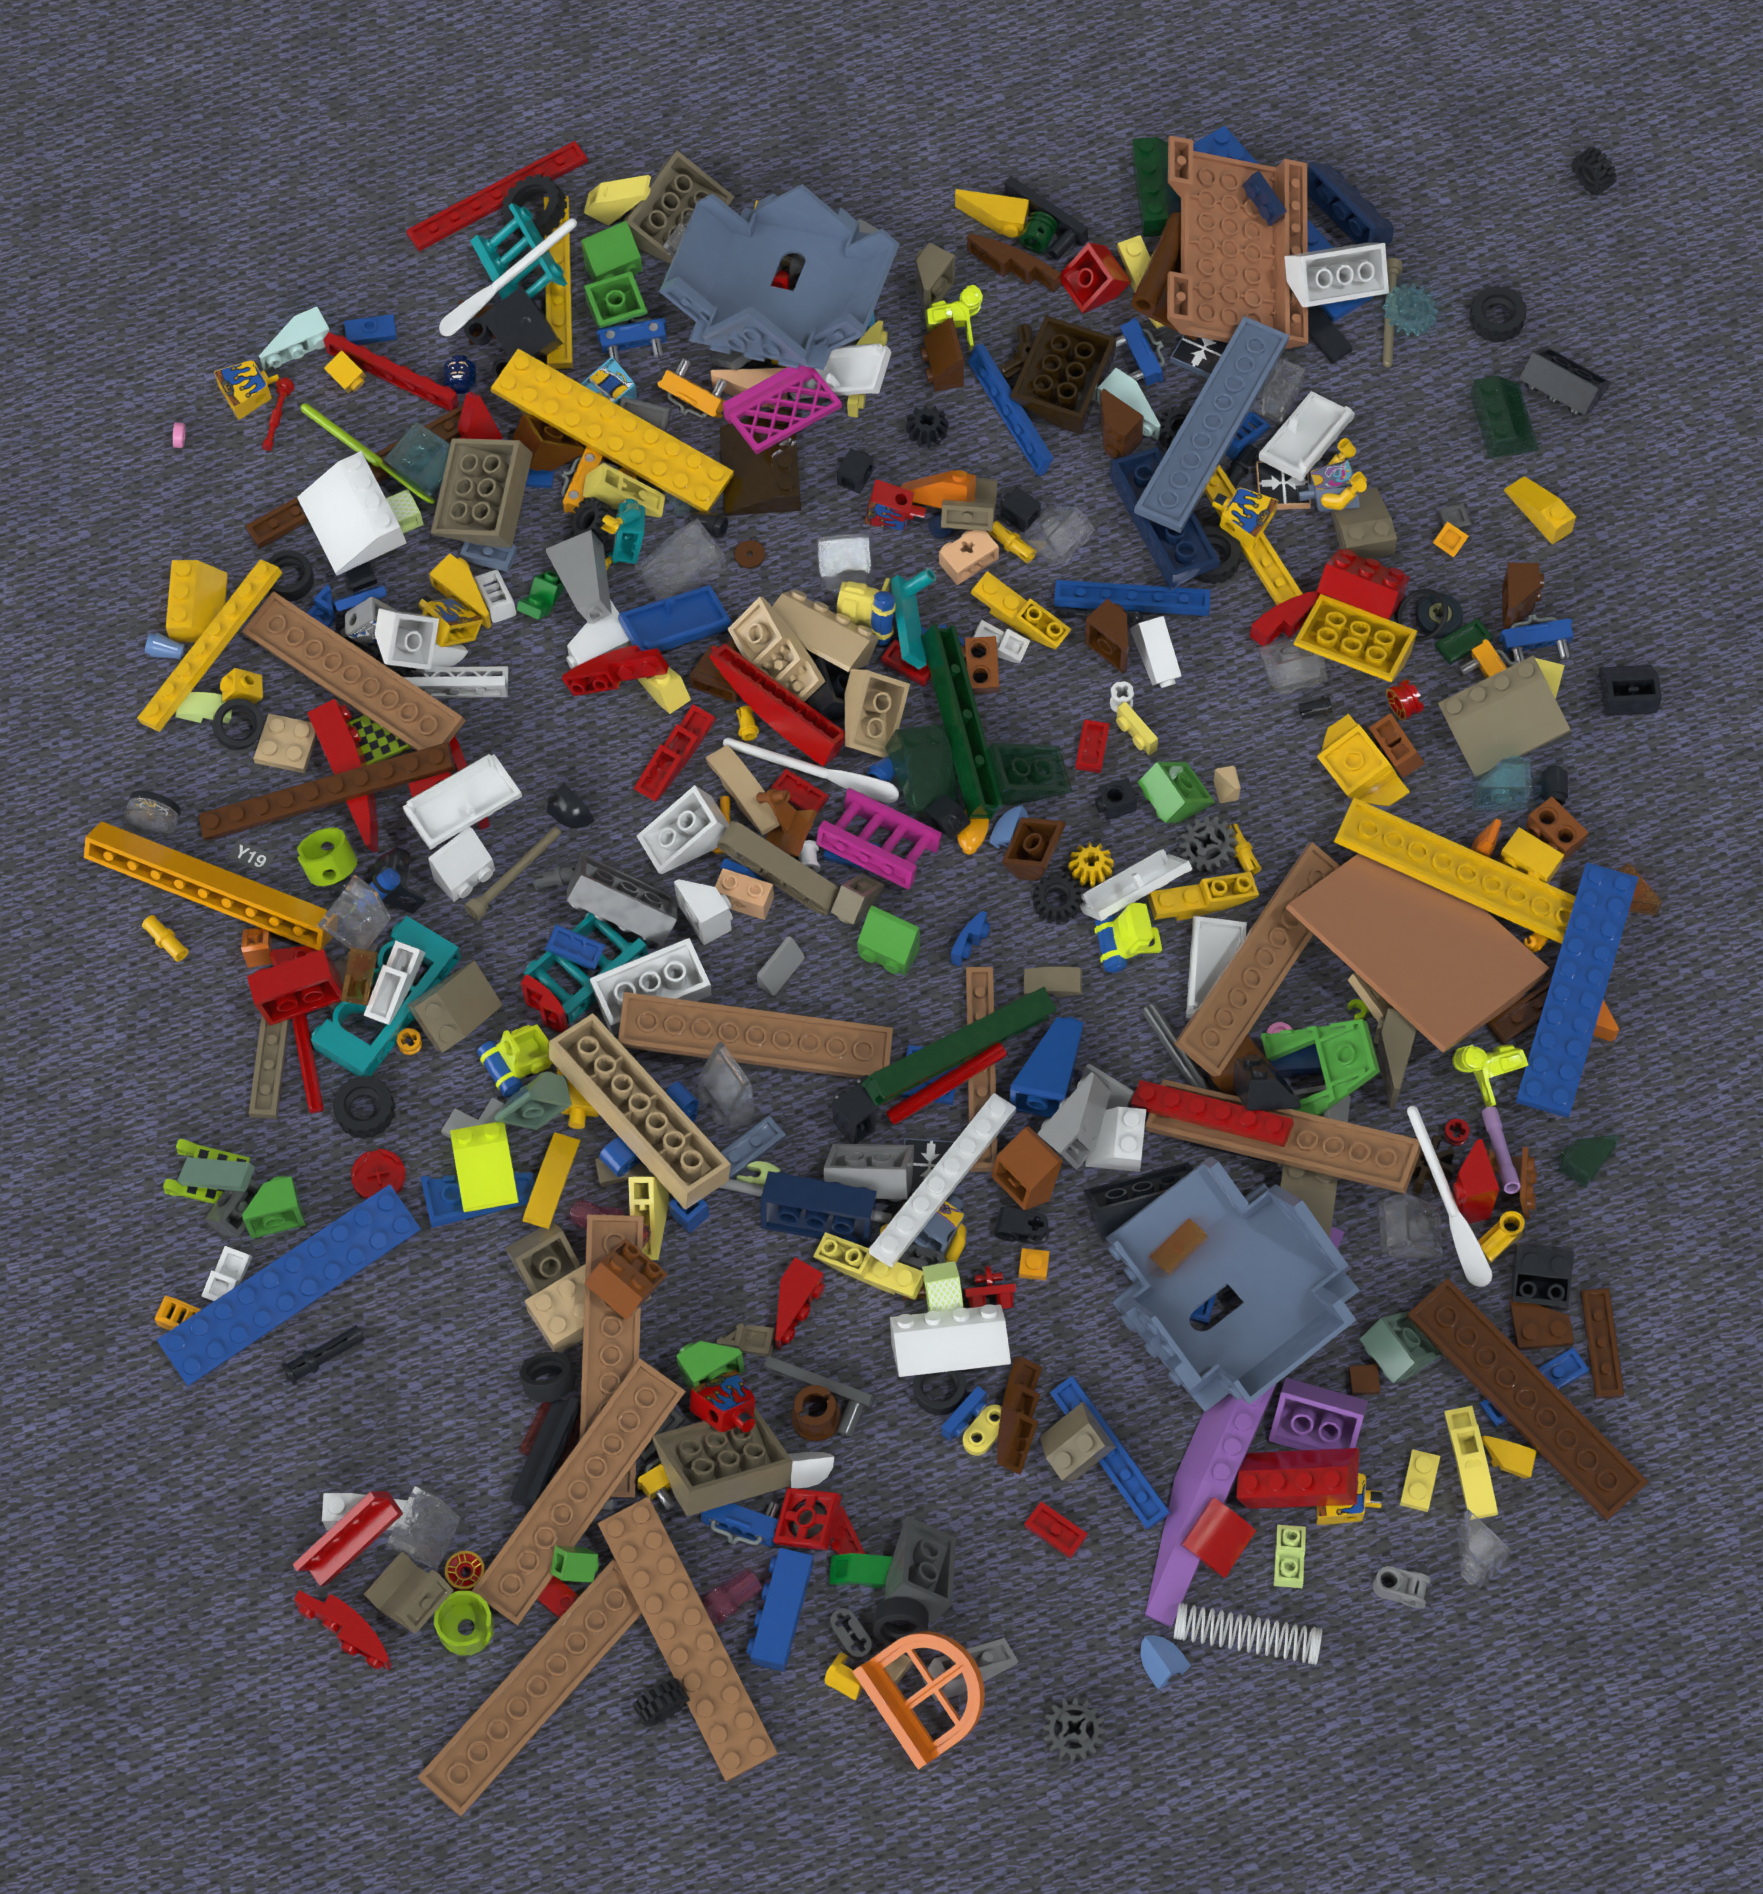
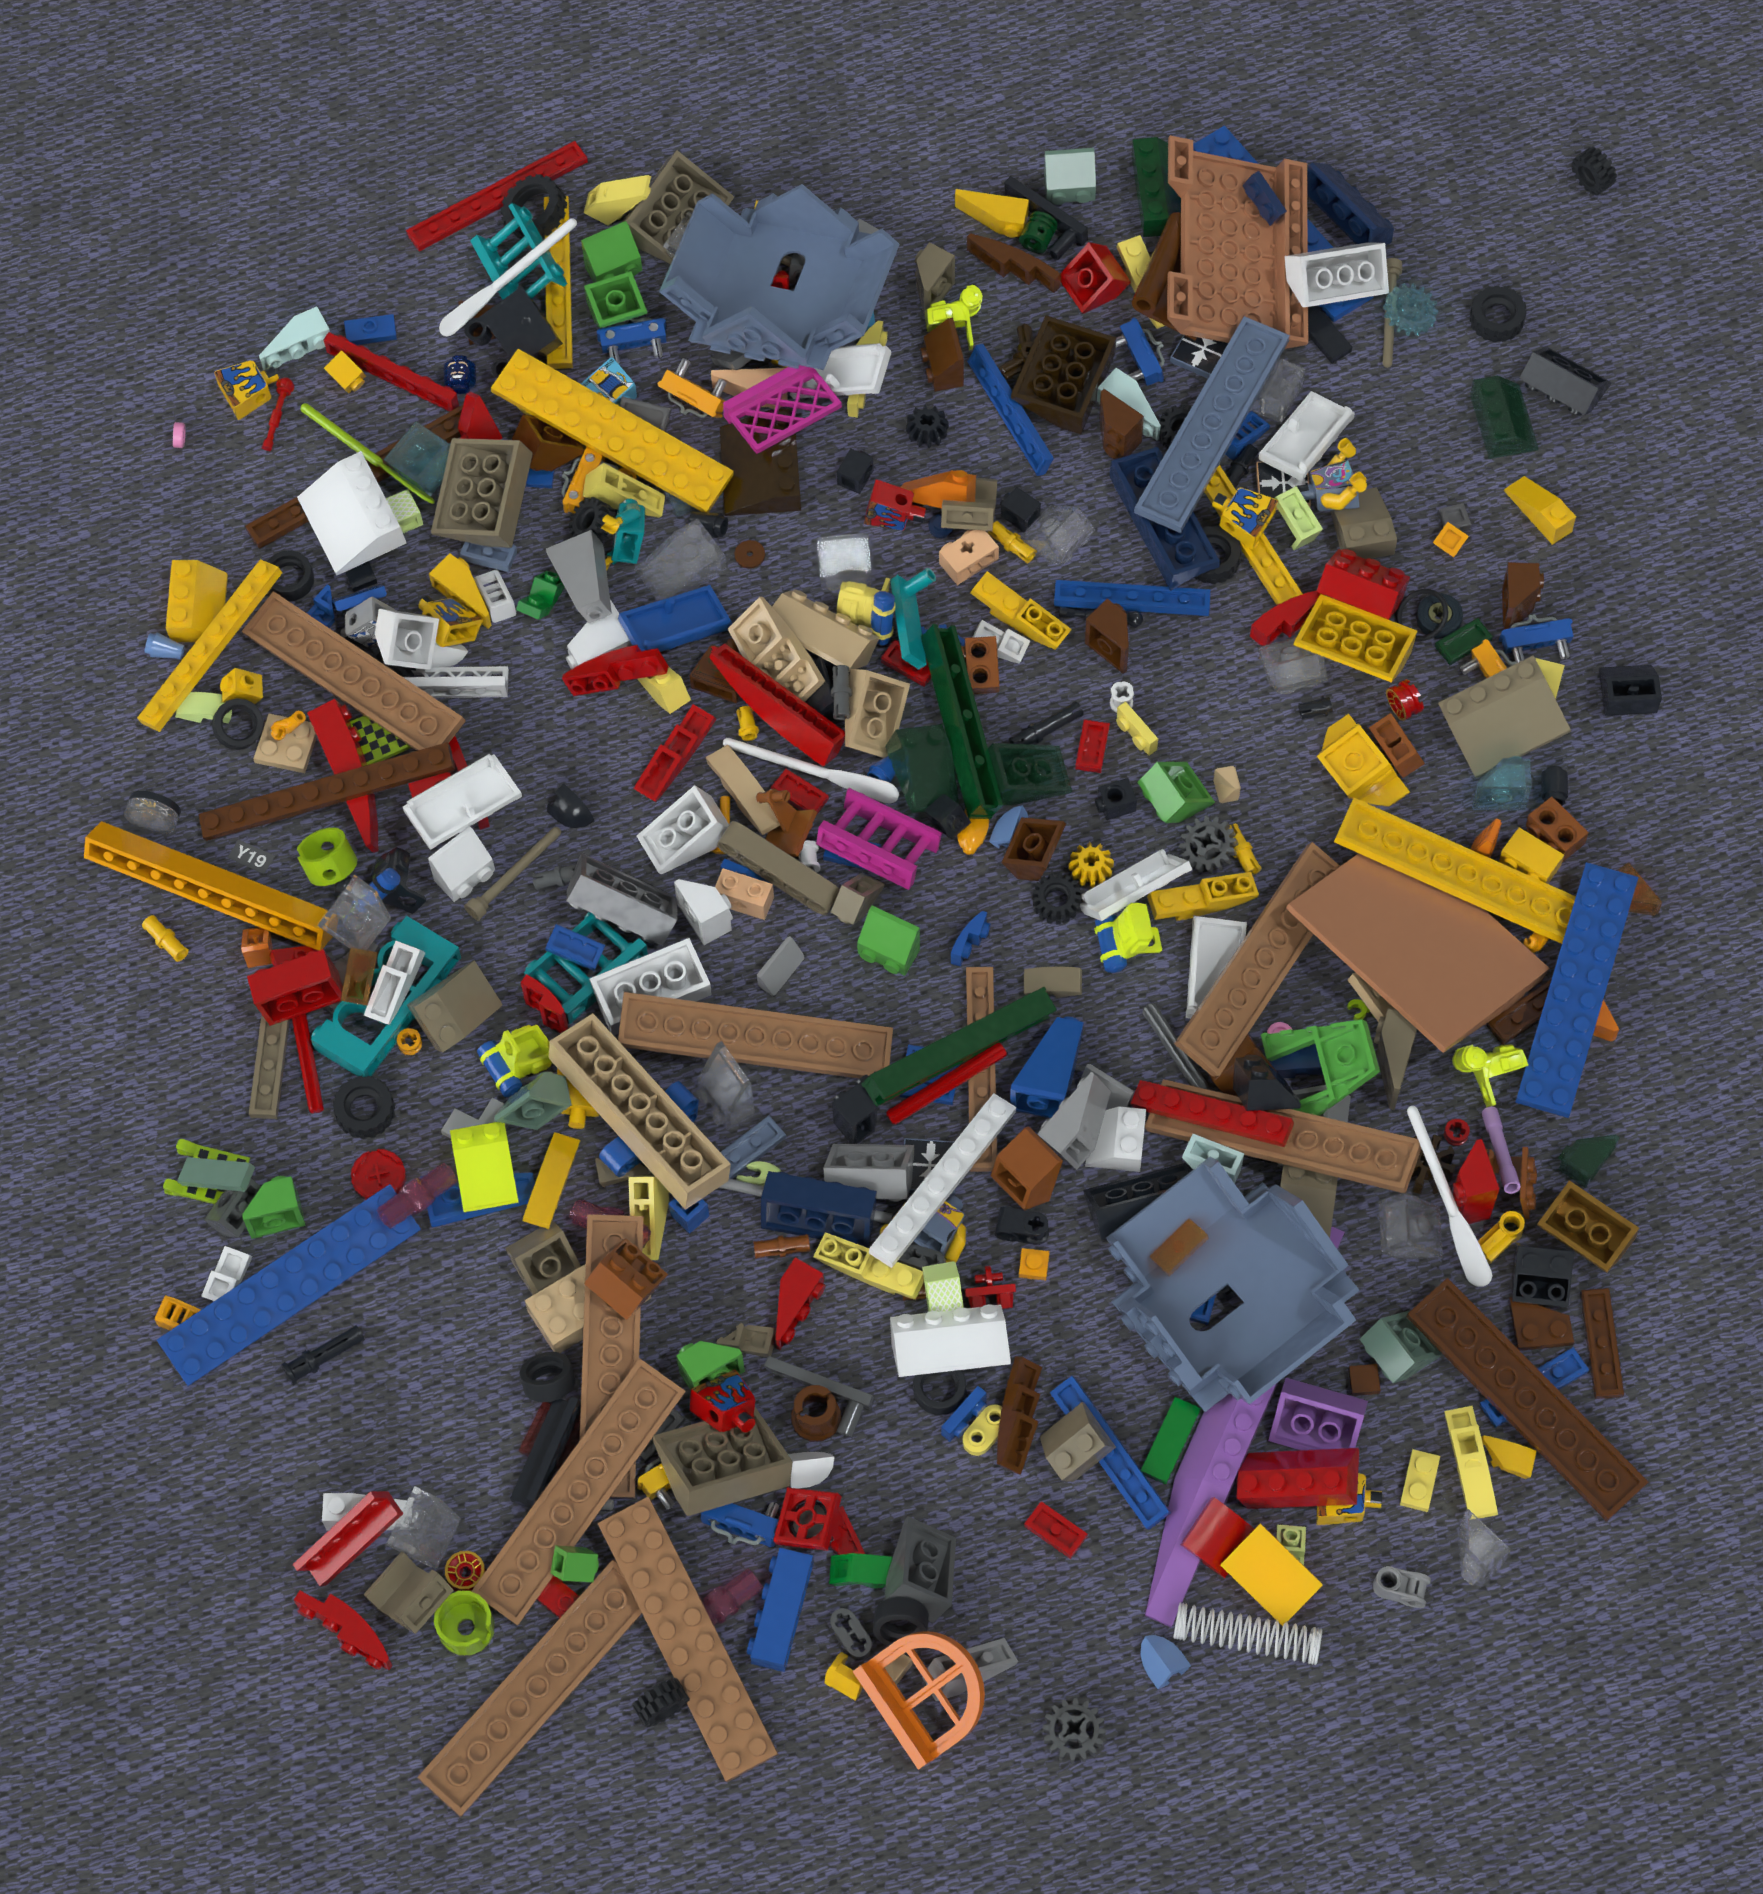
white slope [1130,616,1181,688] -> none
none -> light orange arm [271,711,306,740]
none -> clear pink piece [376,1163,458,1229]
none -> dark orange pin [753,1234,810,1259]
none -> dark grey pin [831,665,852,720]
none -> black pin [1009,701,1084,753]
none -> slope [1044,148,1096,205]
none -> green tile [1141,1397,1201,1485]
none -> light aqua slope [1182,1134,1244,1184]
none -> yellow tile [1220,1523,1323,1626]
none -> yellowish green panel [1274,486,1323,550]
none -> pearl gold slope [1537,1180,1639,1273]

